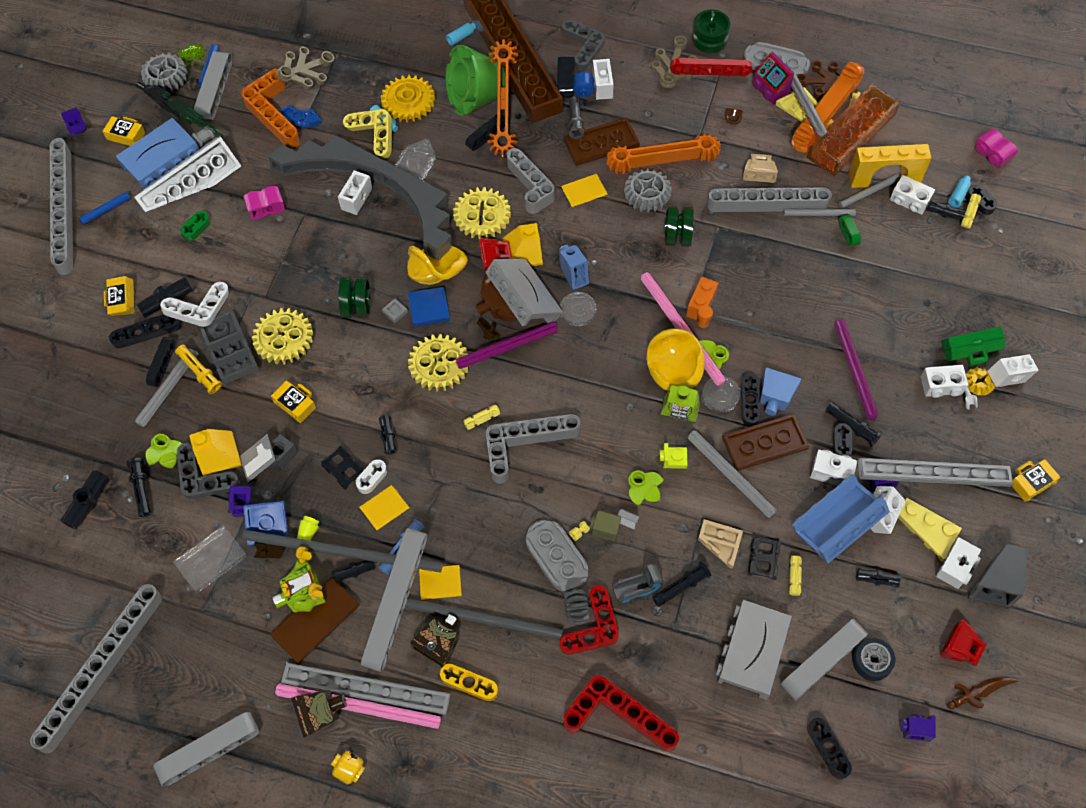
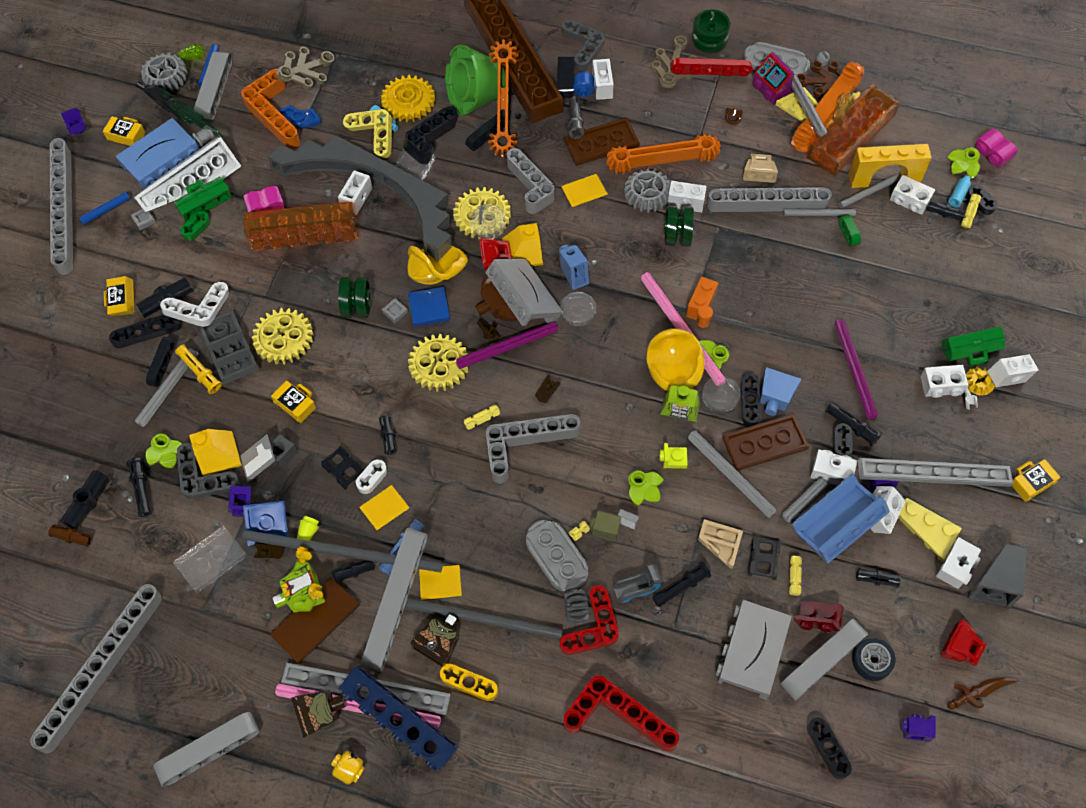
medium azure cylinder [446,23,476,46] -> none
none -> reddish brown pin [48,524,93,547]
none -> light grey tile [131,209,156,230]
none -> green piece [173,176,232,222]
none -> clear orange brick [244,202,358,251]
none -> dark blue brick [339,666,459,770]
none -> black beam [404,106,457,164]
none -> clear tile [471,204,506,239]
none -> dark brown piece [535,375,561,403]
none -> white brick [667,181,706,213]
none -> light grey axle [782,478,827,523]
none -> dark red bracket [794,601,844,633]
none -> light grey hinge [816,51,830,66]
none -> clear yellow cone [834,93,854,120]
none -> lime plate [947,147,980,179]

